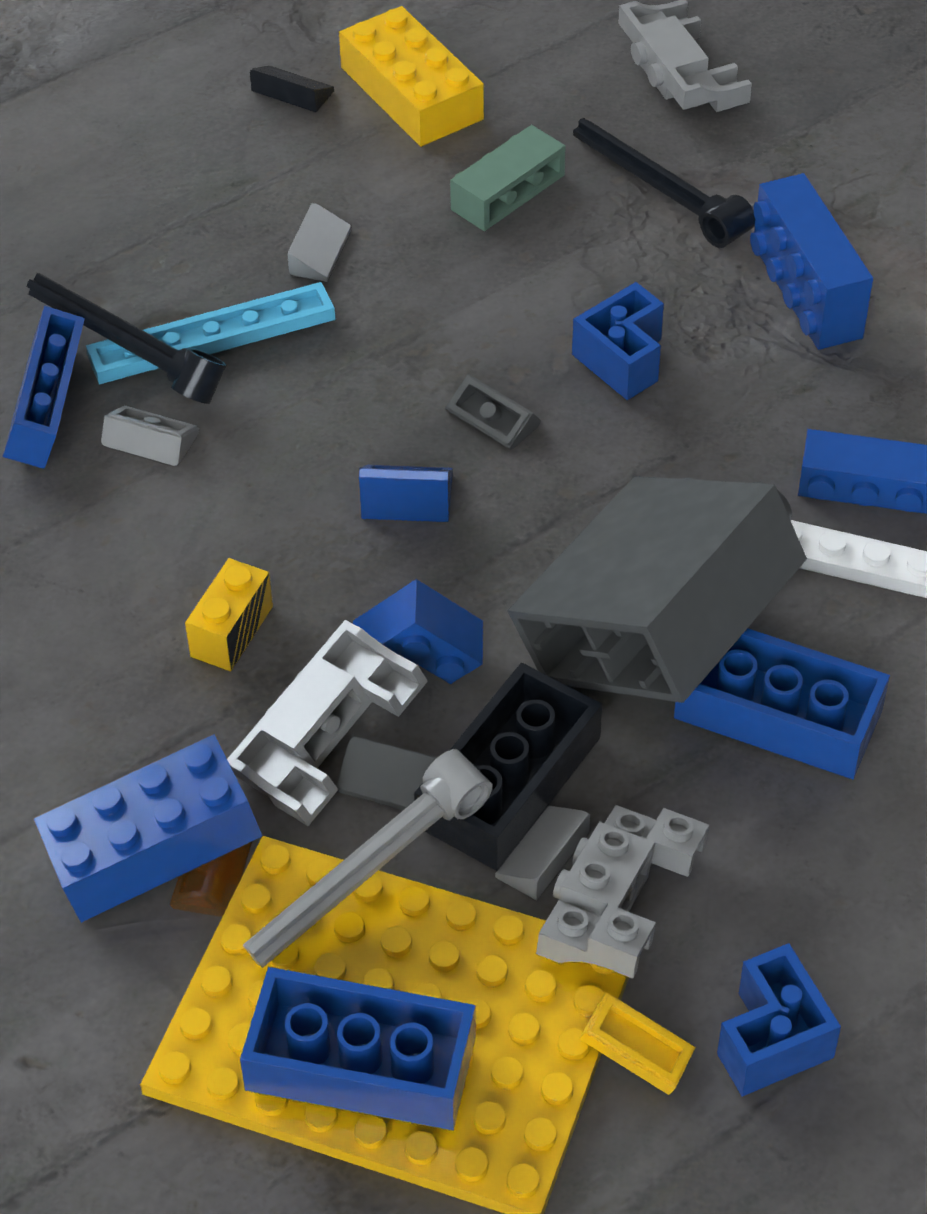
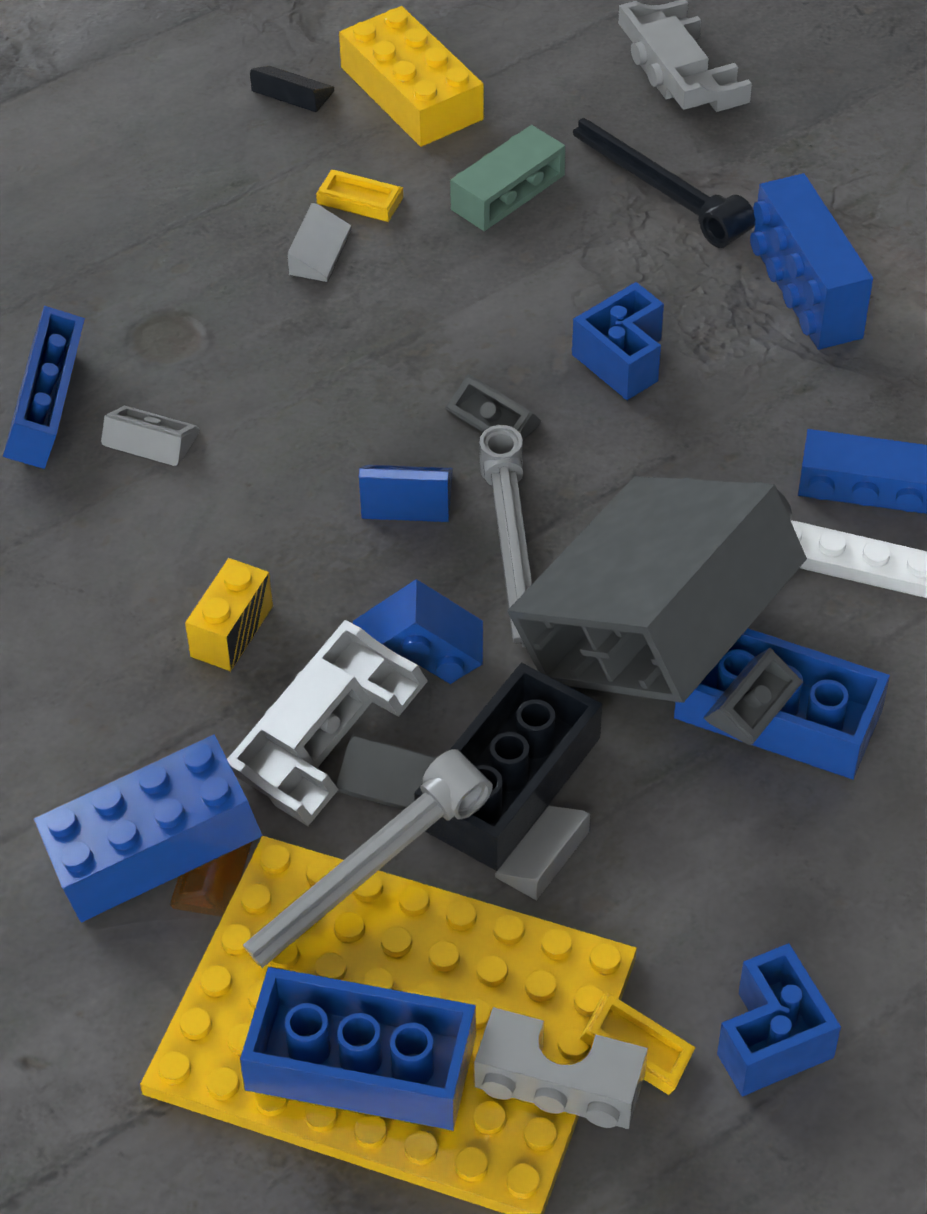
black piece [26,273,226,404] -> none
medium azure plate [86,282,336,385] -> none
light grey bracket [536,805,709,978] -> none
none -> yellow tile [316,169,403,222]
none -> light grey arch [474,1007,648,1129]
none -> light grey piece [479,425,533,647]
none -> dark grey slope [703,648,803,745]

